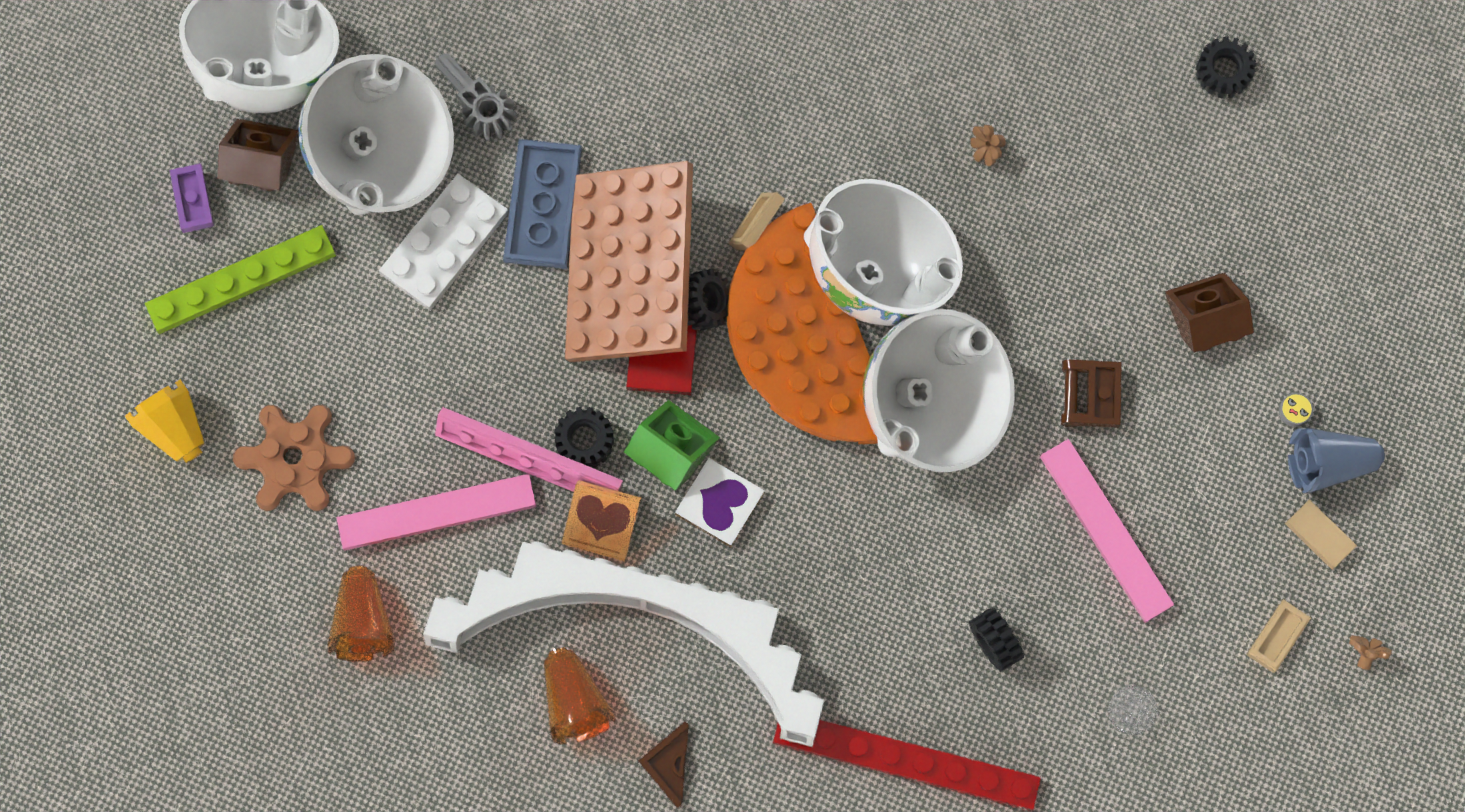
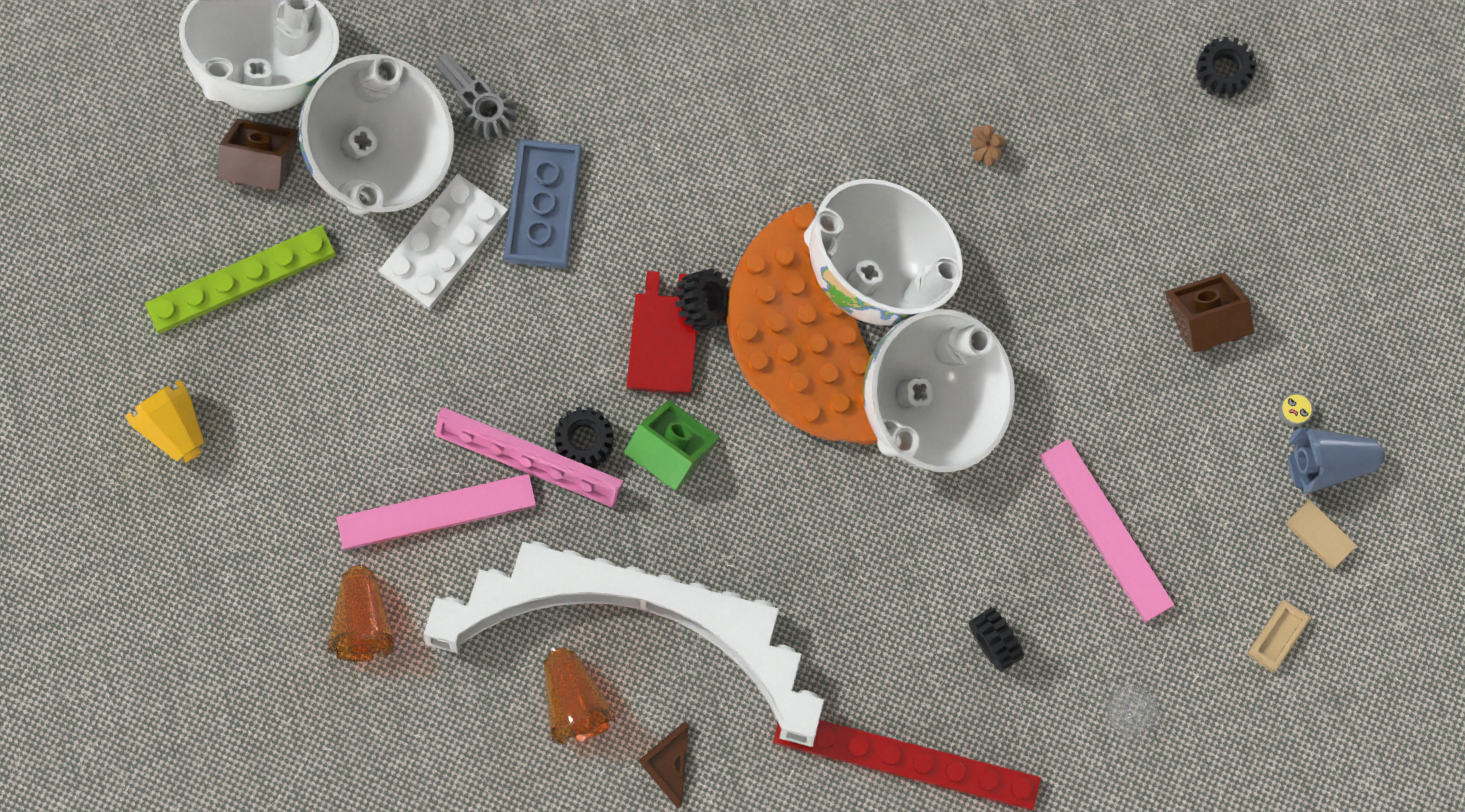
medium lavender plate [170,163,214,233] -> none
nougat plate [233,405,355,511] -> none
clear orange tile [562,480,641,561] -> none
nougat plate [565,161,693,362] -> none
tile [675,458,765,548] -> none
tan tile [729,192,785,251] -> none
reddish brown plate [1061,360,1122,428] -> none
medium nougat plant [1349,635,1392,670] -> none

